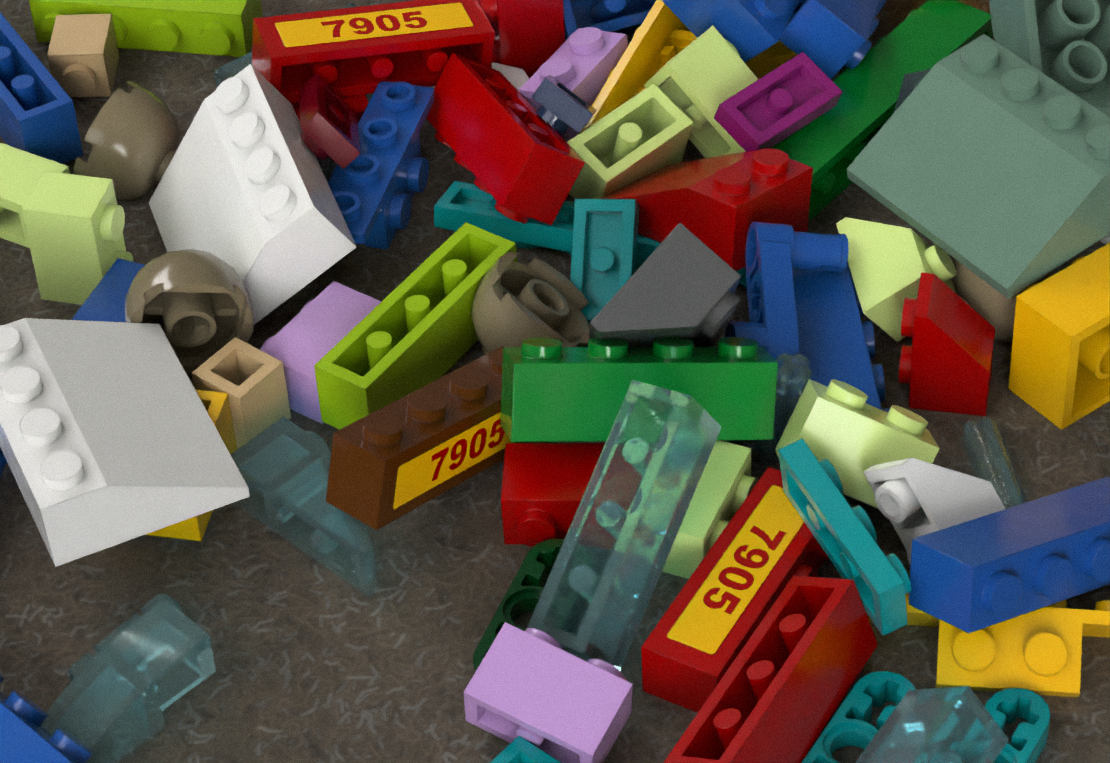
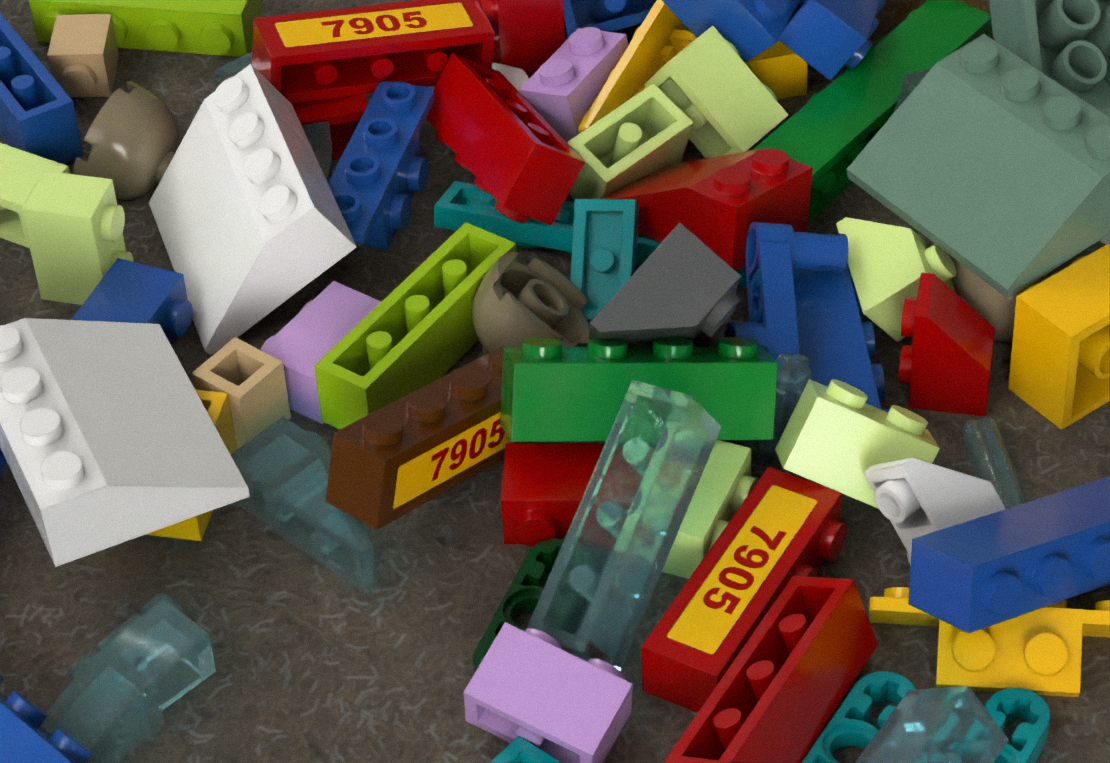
dark tan cylinder [125,249,254,374] -> none
dark red plate [299,74,360,169] -> none
dark blue plate [531,75,597,133] -> none
magenta plate [714,52,842,152] -> none
teal plate [778,438,912,636] -> none

